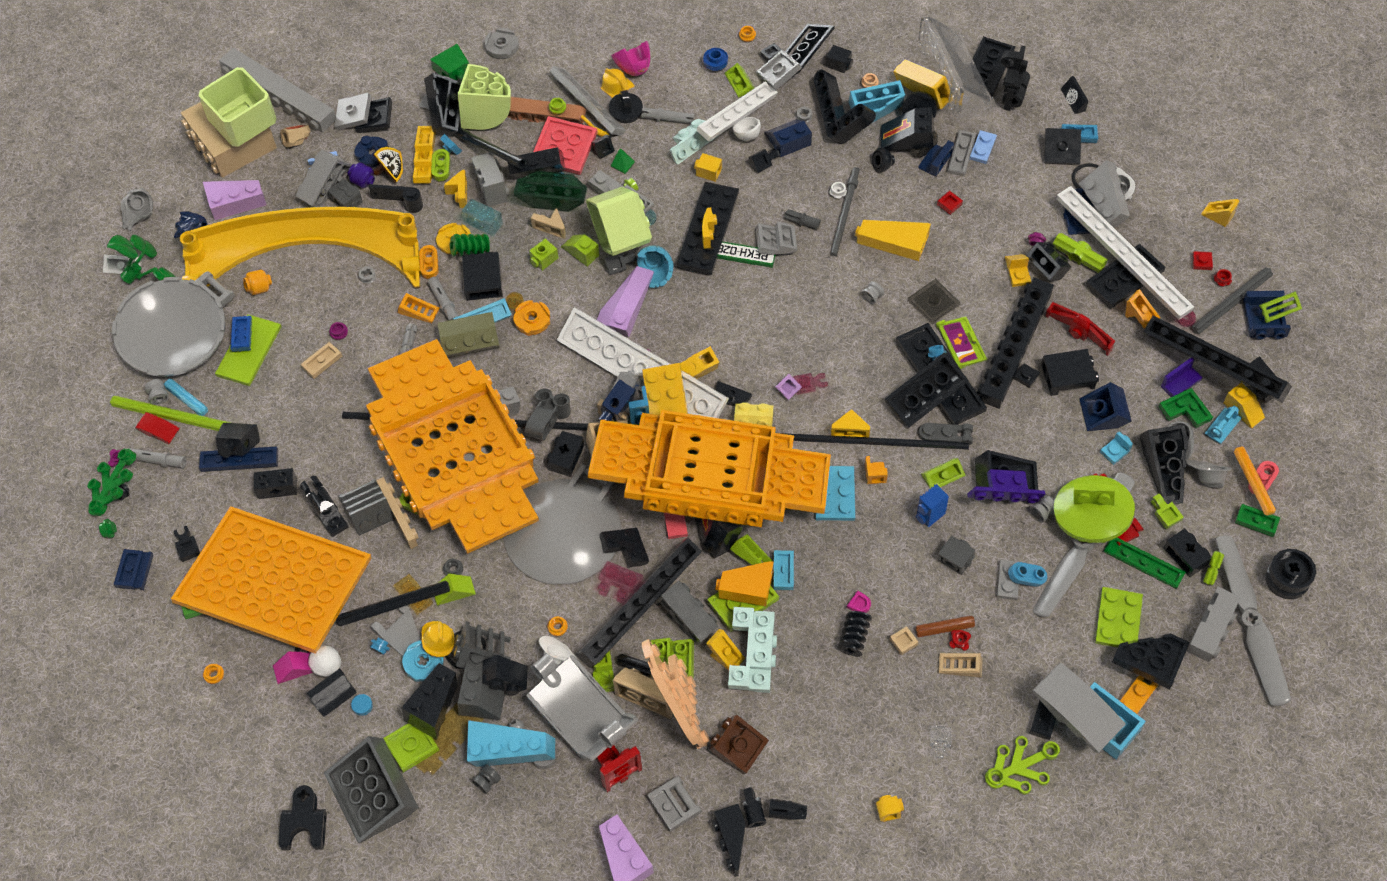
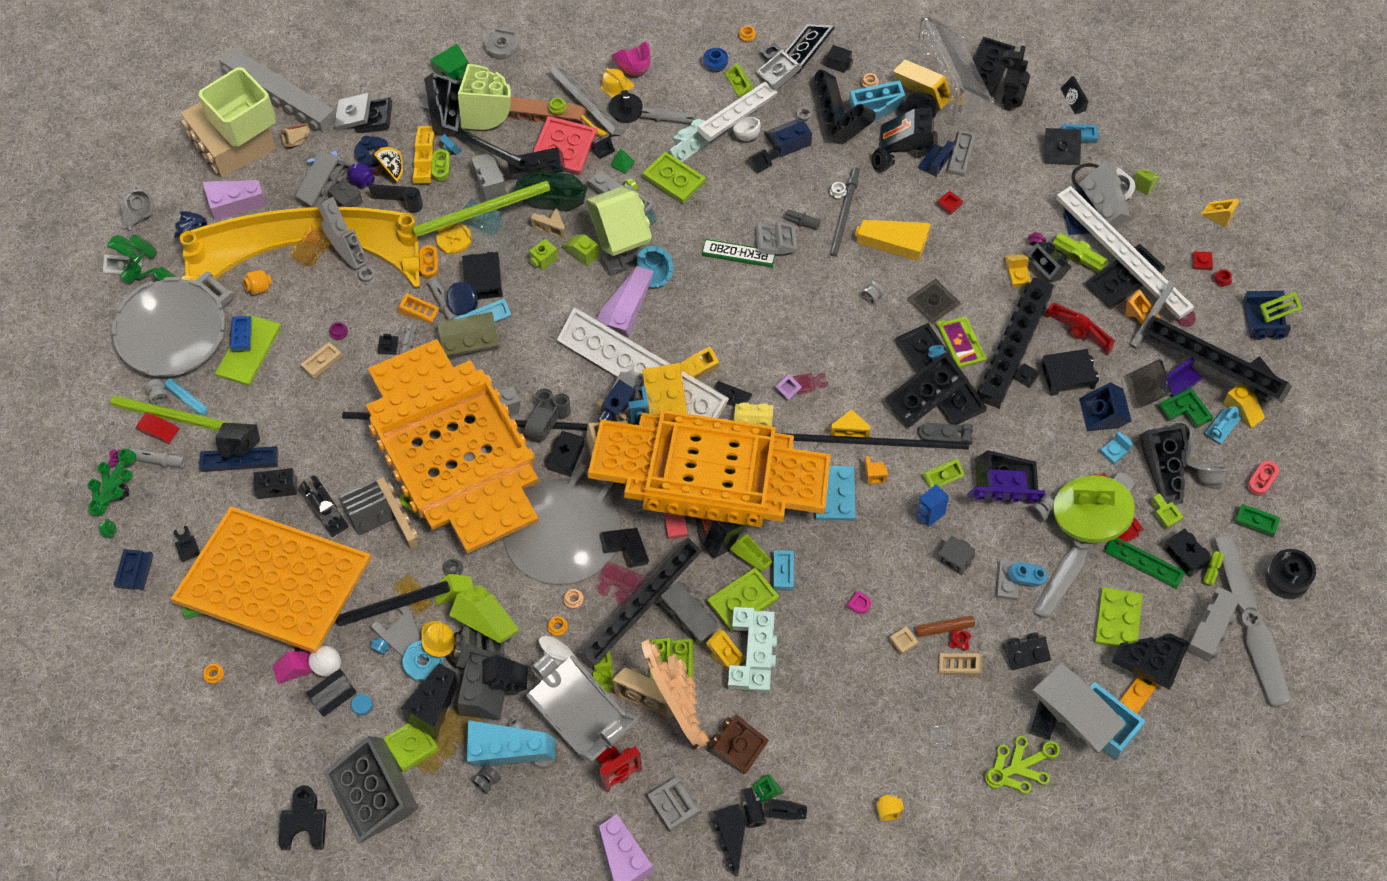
yellow slope [444,170,467,208] -> none
green piece [450,234,490,257] -> none
clear yellow plate [506,292,524,309] -> none
light orange plate [513,300,550,336] -> none
black axle [616,654,653,677] -> none
black plate [677,182,739,275] -> none
yellow brick [694,153,722,182] -> none
yellow slope [702,207,717,249] -> none
light orange slope [715,561,774,606] -> none
black piece [838,611,872,657] -> none
light blue plate [970,130,997,164] -> none
dark grey axle [1192,267,1273,334] -> none
light orange axle [1234,446,1276,516] -> none
none -> clear yellow bracket [290,225,330,267]
none -> light grey slope [317,197,368,269]
none -> black tile [377,334,399,355]
none -> lime axle [413,181,550,237]
none -> dark blue piece [446,281,478,315]
none -> lime slope [449,585,519,643]
none -> light nougat plate [564,589,584,609]
none -> lime plate [643,151,706,204]
none -> green slope [752,774,783,803]
none -> black bracket [1002,632,1051,670]
none -> clear smoke plate [1126,359,1172,408]
none -> light grey bar [1130,281,1176,348]
none -> lime slope [1134,169,1162,196]

